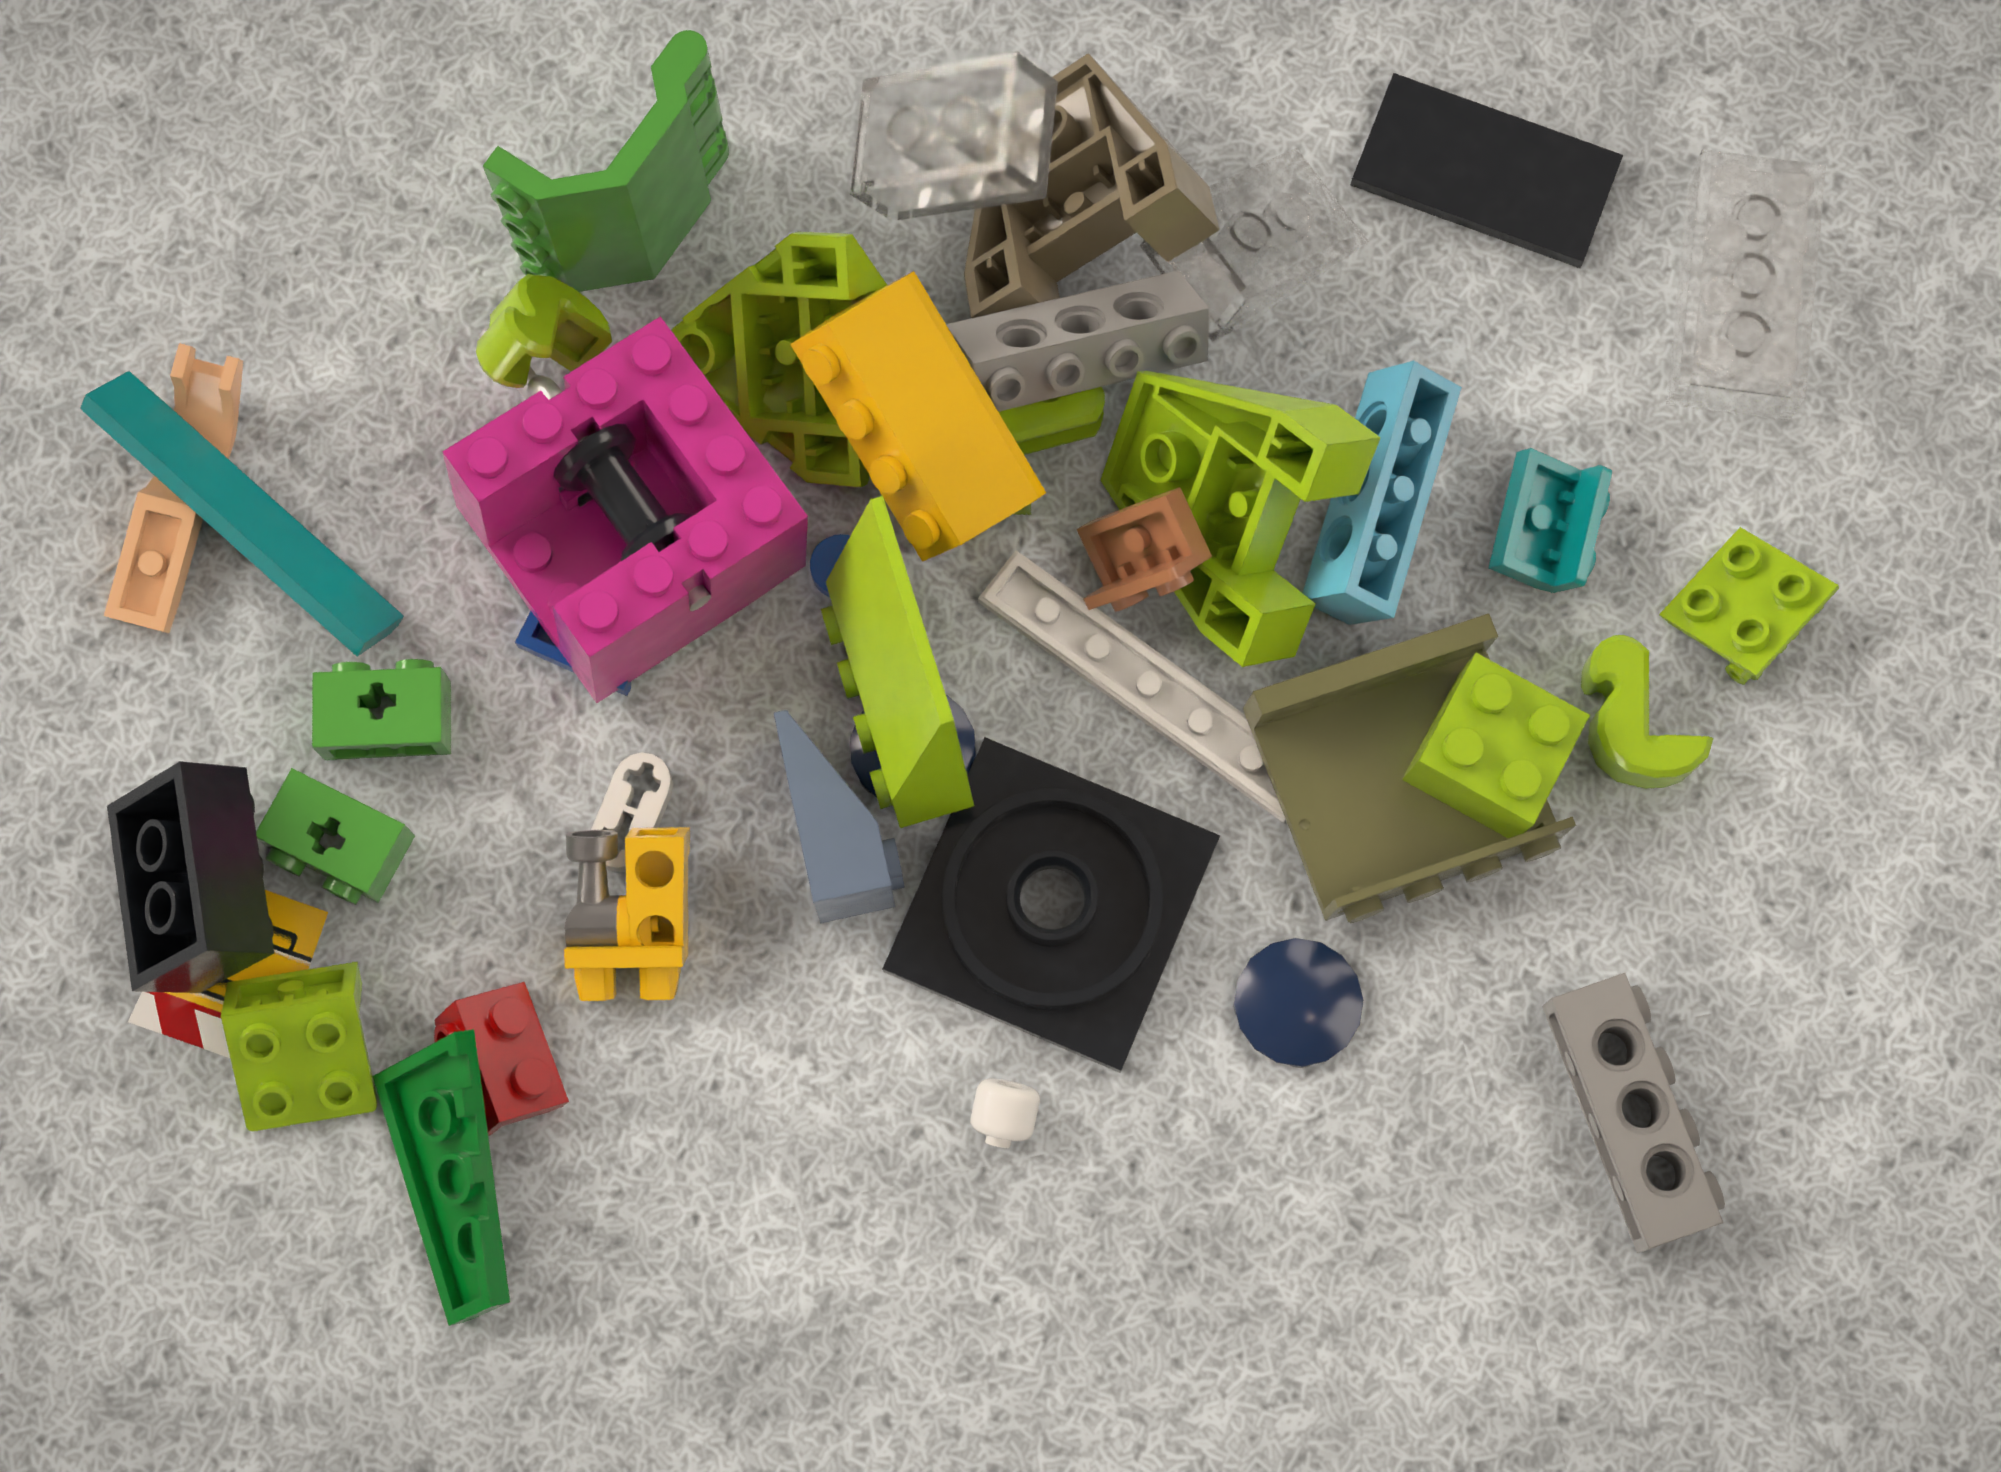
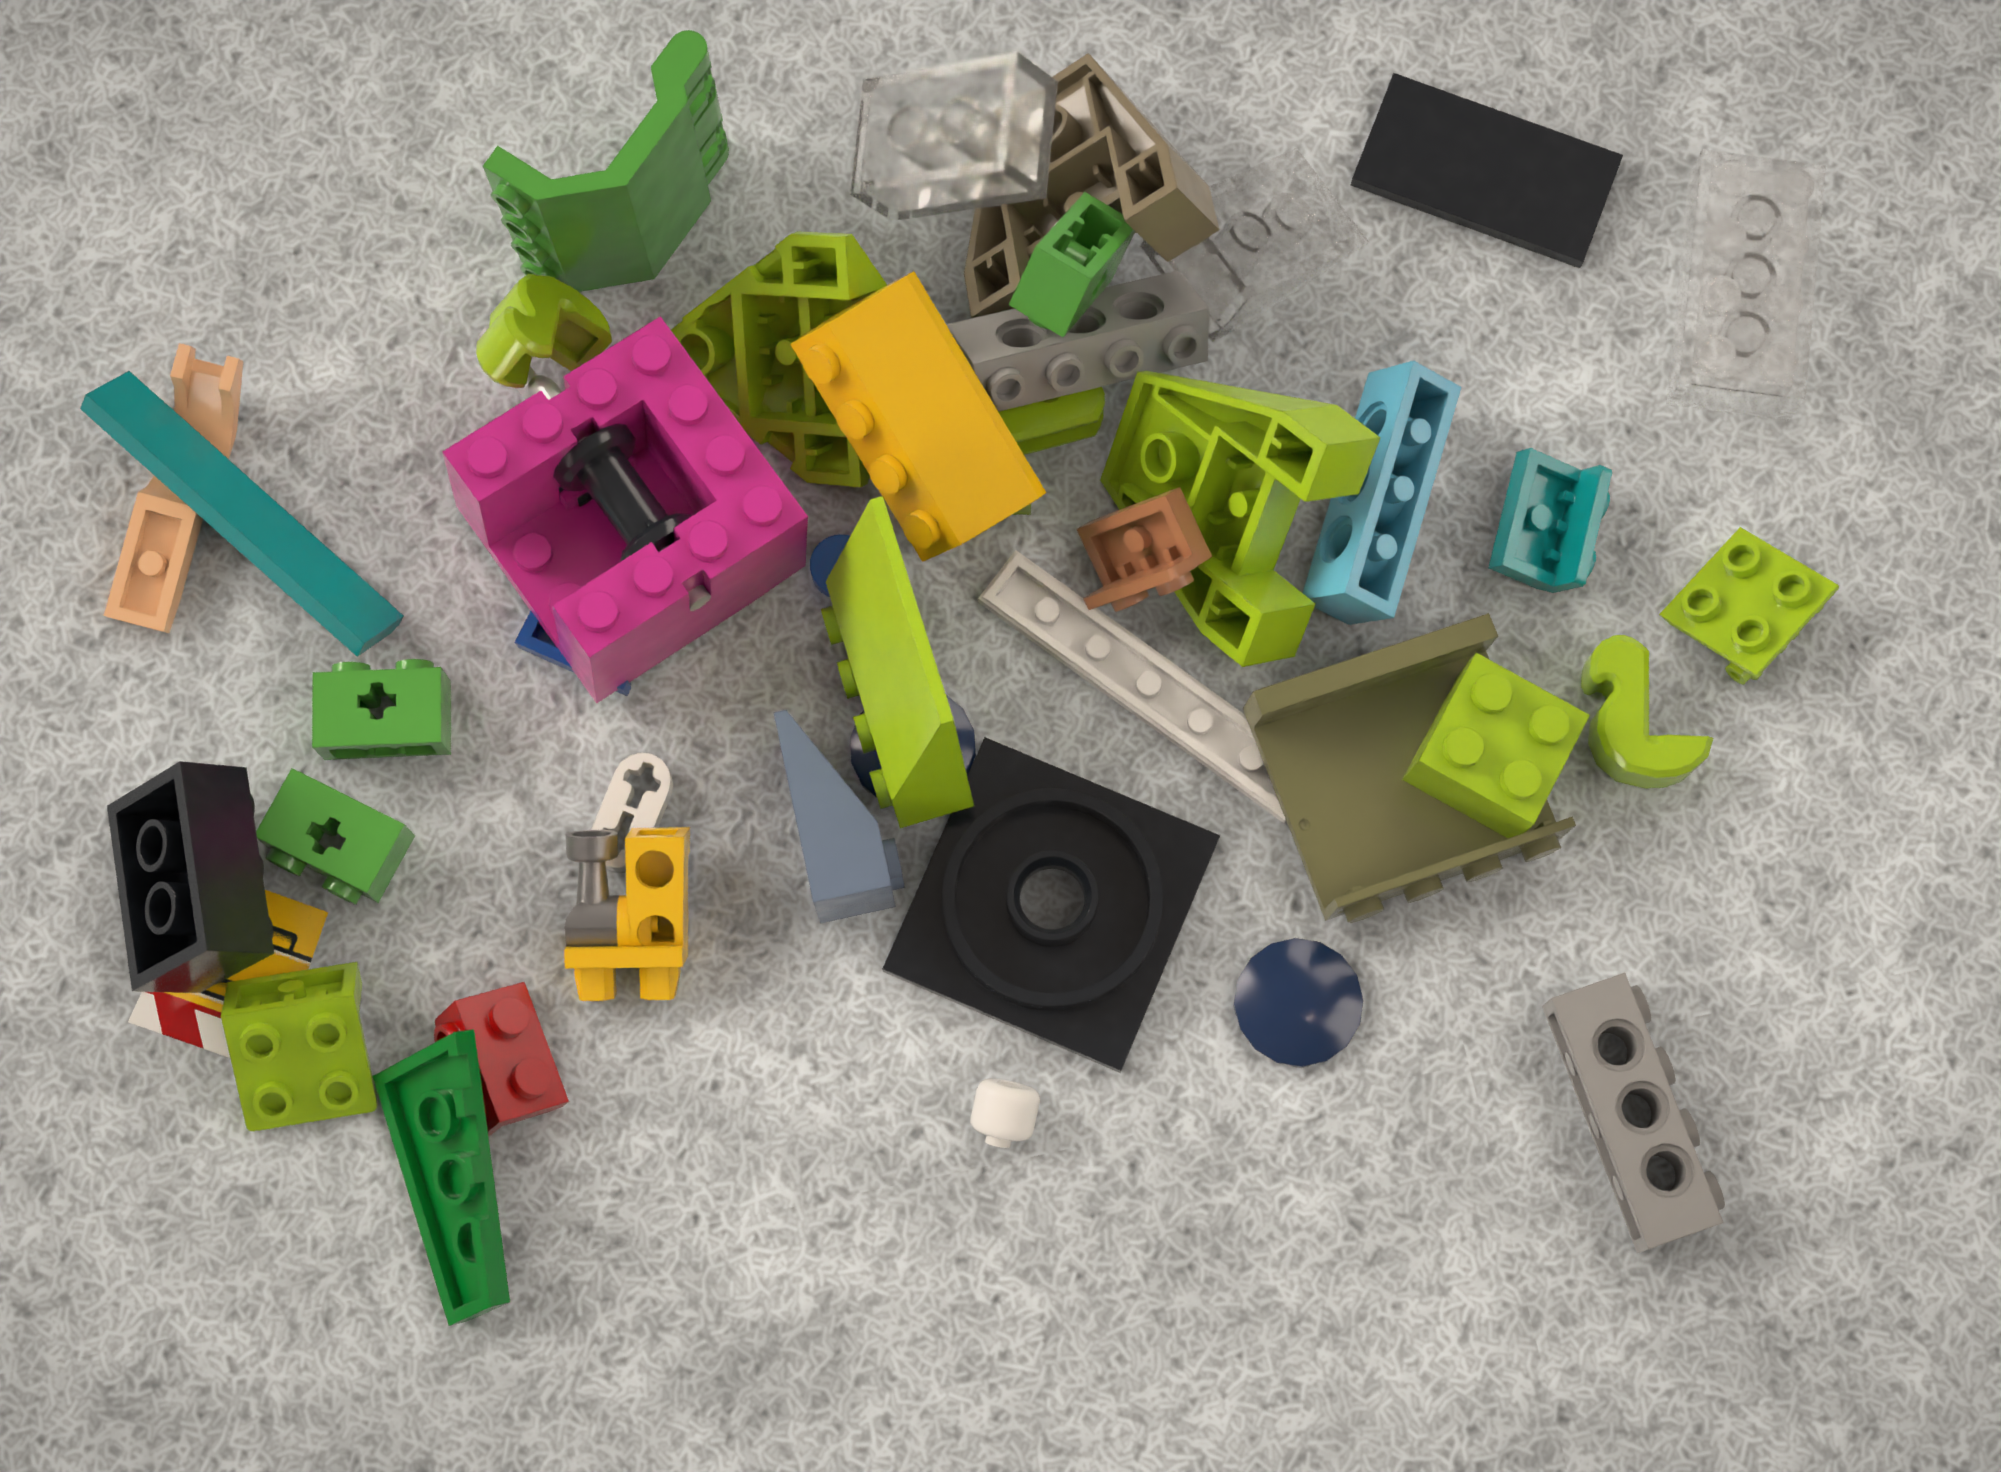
none -> bright green brick [1009,192,1135,338]

